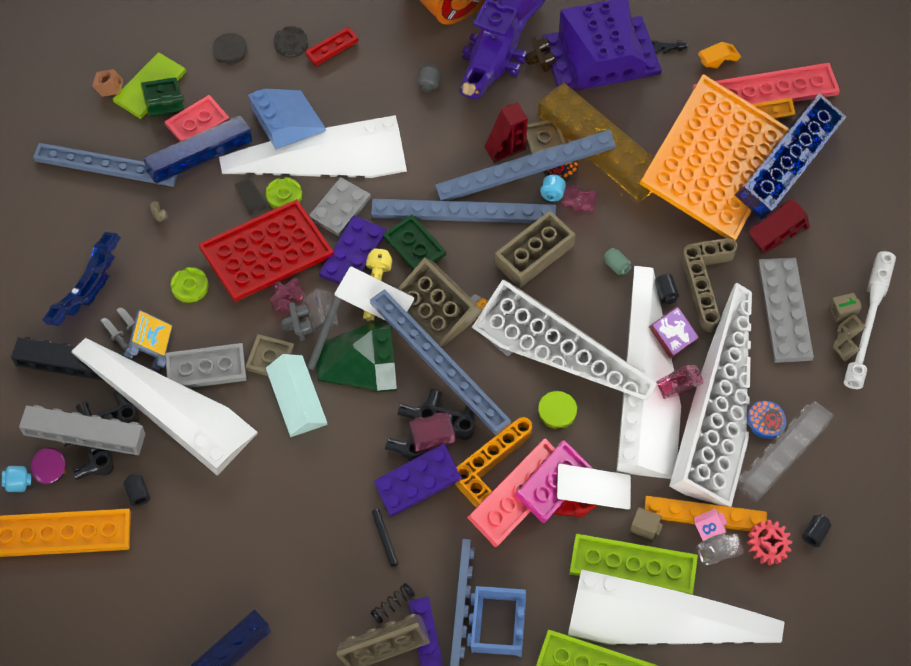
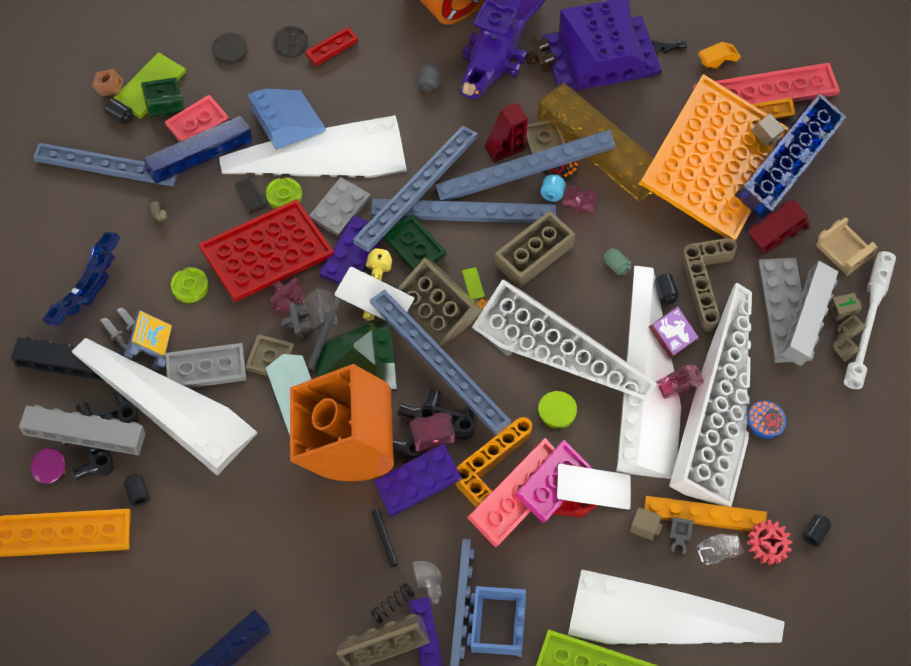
medium azure head [1,466,31,492] -> none
lime plate [569,534,698,595] -> none
bright pink brick [694,508,727,542] -> none
clear brick [738,401,833,503] -> none
none -> black brick [105,98,133,124]
none -> orange brick [290,364,394,481]
none -> sand blue plate [353,126,478,252]
none -> clear brick [412,561,442,605]
none -> lime sticker [462,267,485,300]
none -> dark grey plate [670,517,693,555]
none -> dark tan brick [751,114,784,147]
none -> brick [781,261,838,366]
none -> tan panel [816,217,878,276]

